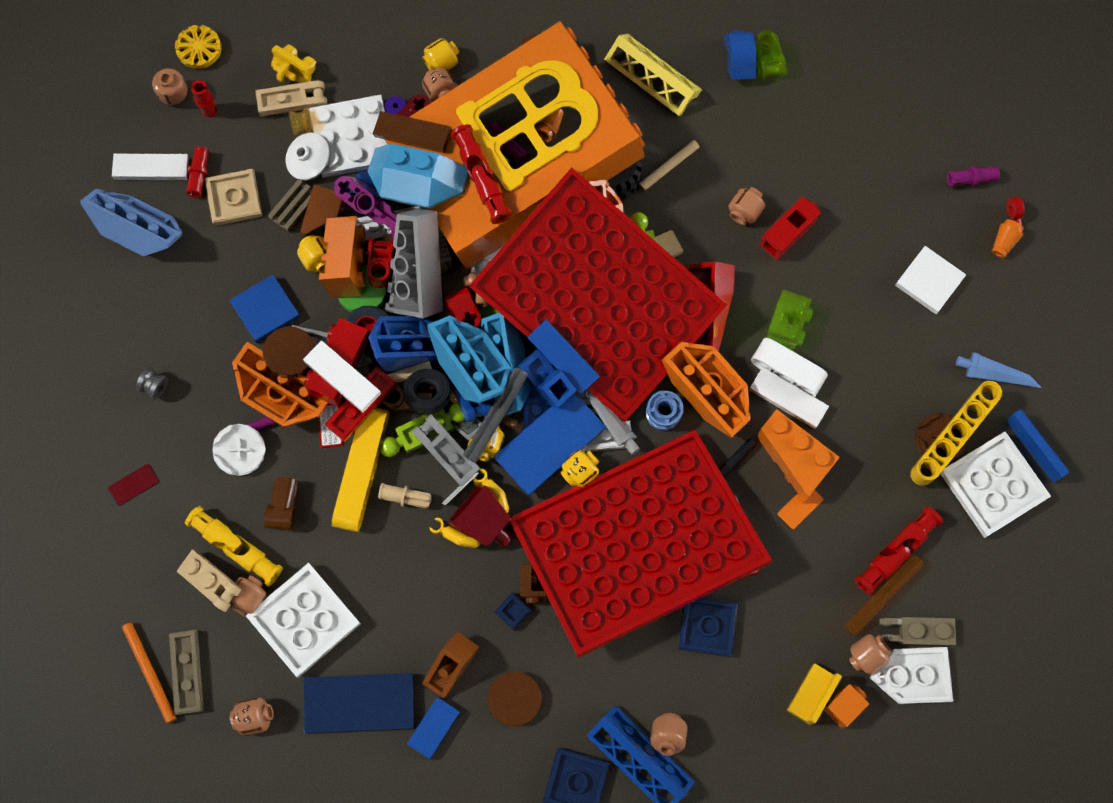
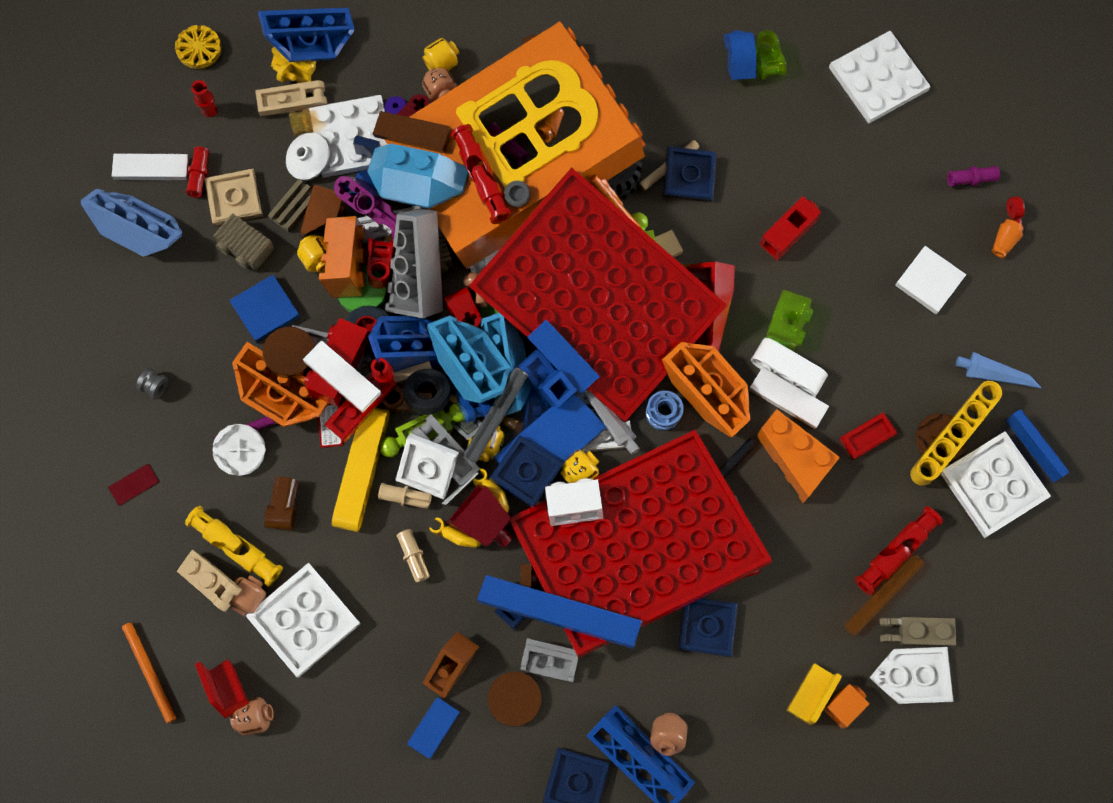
nougat head [152,68,188,105] -> none
dark tan tile [169,630,204,716] -> none
dark blue tile [304,673,414,734] -> none
light yellow fence [604,34,702,116] -> none
nougat head [728,187,765,226] -> none
orange sticker [777,490,824,529] -> none
nougat head [849,634,891,674] -> none
none -> red panel [195,660,249,719]
none -> dark tan brick [213,213,275,271]
none -> blue wedge [258,8,355,62]
none -> dark blue tile [353,135,381,158]
none -> red pin [371,358,395,387]
none -> white tile [396,433,459,499]
none -> tan axle [396,529,430,582]
none -> blue tile [477,575,642,649]
none -> dark blue tile [490,435,563,508]
none -> dark grey tile [504,181,531,208]
none -> light grey hinge [520,638,578,683]
none -> white brick [545,478,603,526]
none -> orange bar [588,174,641,228]
none -> dark blue tile [663,146,717,202]
none -> white plate [829,31,931,124]
none -> red tile [839,412,898,460]

